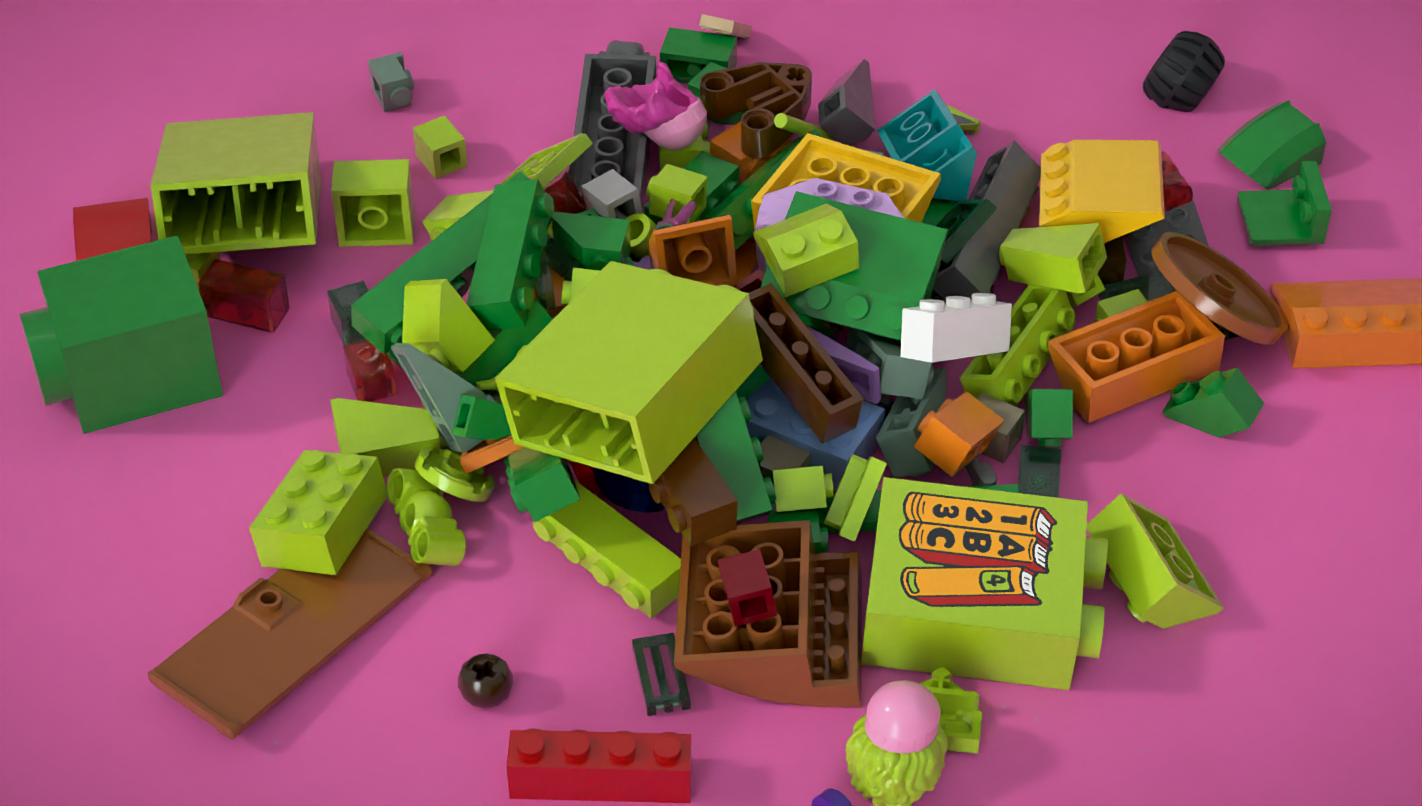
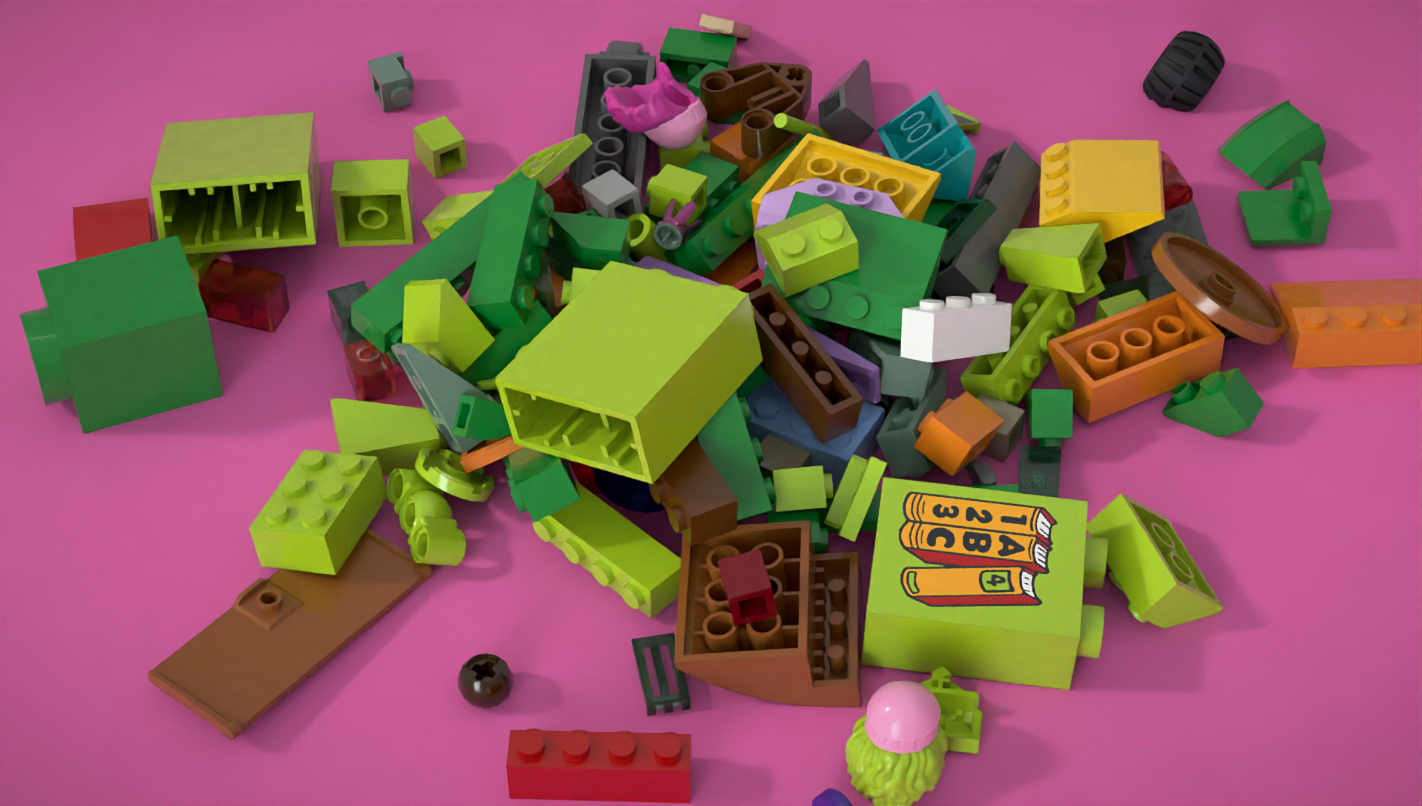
orange slope [648,215,738,286] -> none

